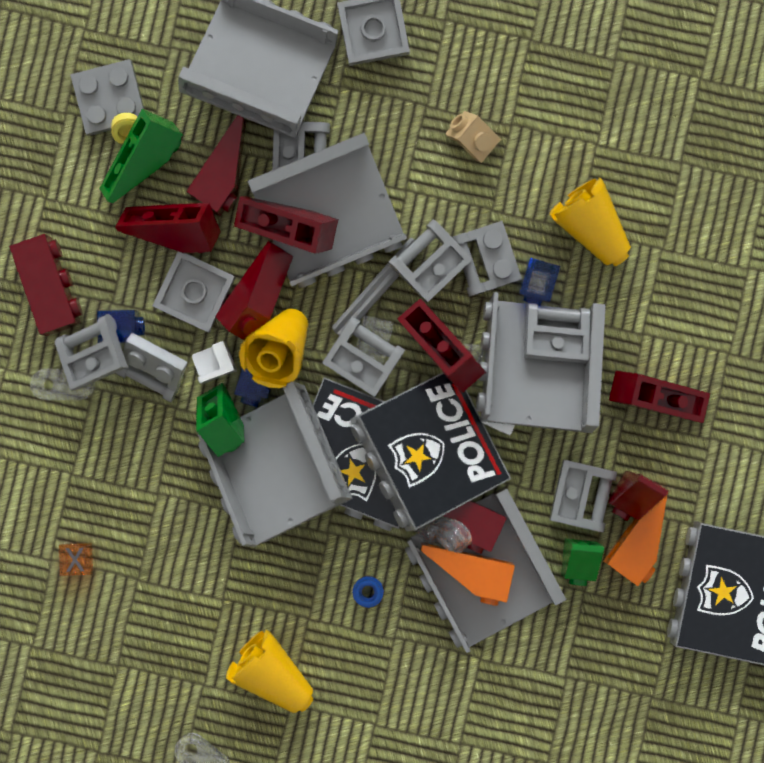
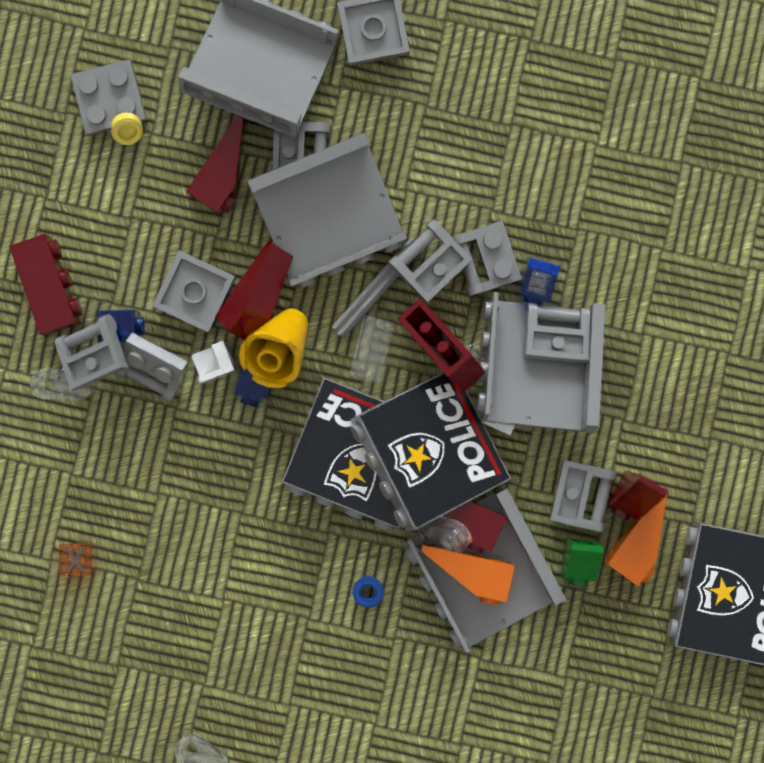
green slope [99,109,183,204] -> none
dark red slope [115,203,221,253] -> none
green slope [196,383,244,457] -> none
light grey panel [197,381,352,547] -> none
yellow cone [226,630,314,713] -> none
dark red slope [234,196,339,254] -> none
light grey plate [322,316,406,397] -> none
tan bracket [446,111,501,163] -> none
yellow cone [549,178,631,266] -> none
dark red slope [609,370,710,423] -> none

